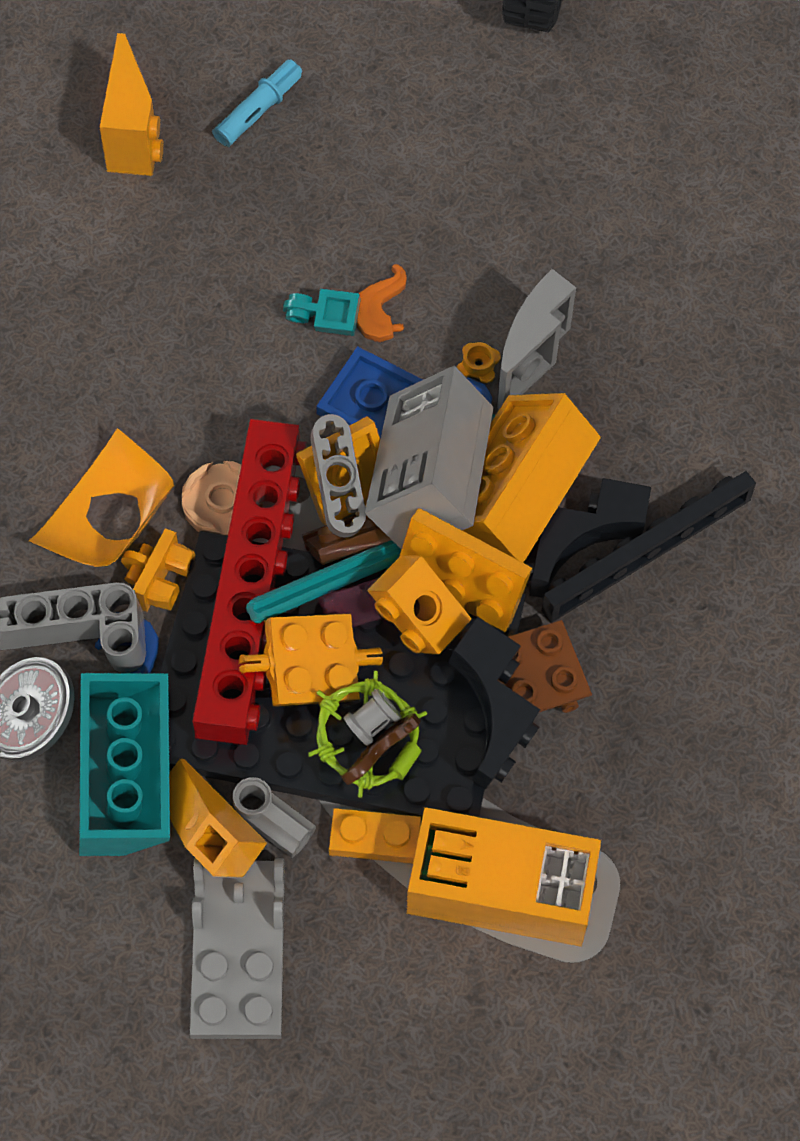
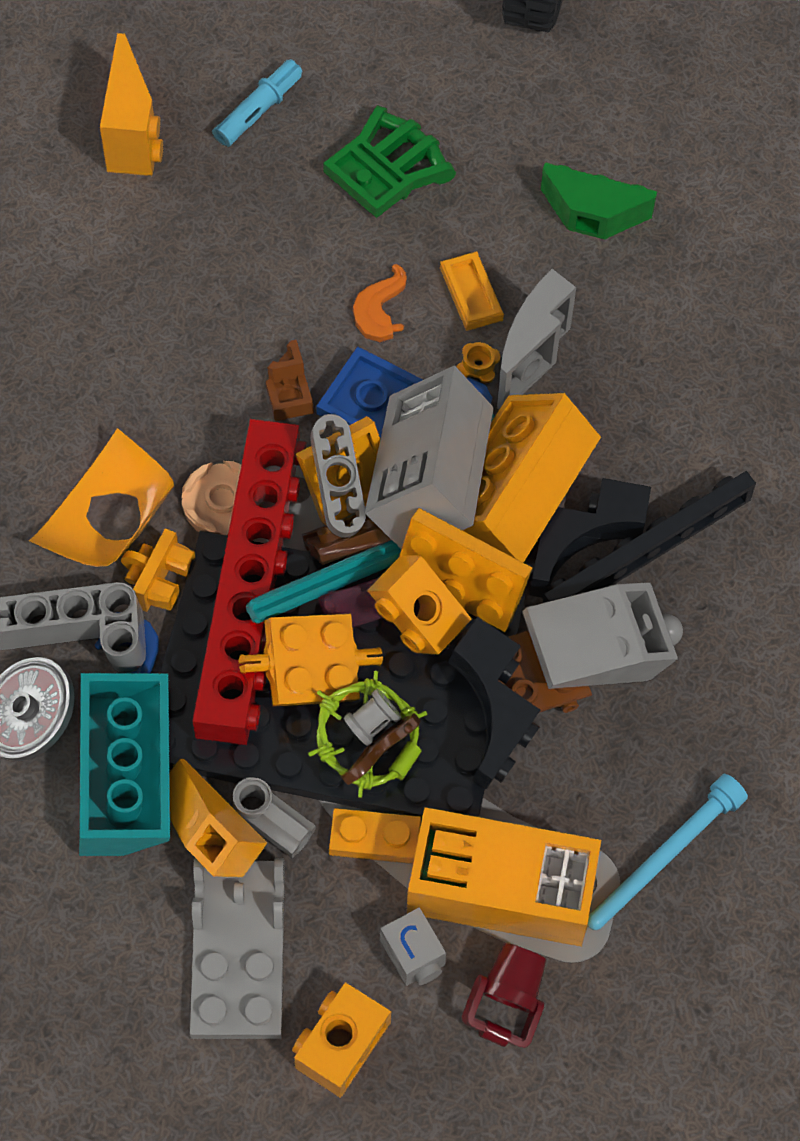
teal plate [283,289,361,336] -> none
none -> dark orange slope [266,340,314,421]
none -> light orange brick [292,982,391,1098]
none -> green plate [323,105,456,218]
none -> light grey brick [380,907,446,986]
none -> light orange tile [440,251,504,331]
none -> dark red piece [462,943,547,1048]
none -> light grey slope [522,583,683,689]
none -> green slope [541,162,657,240]
none -> medium azure piece [588,774,748,930]

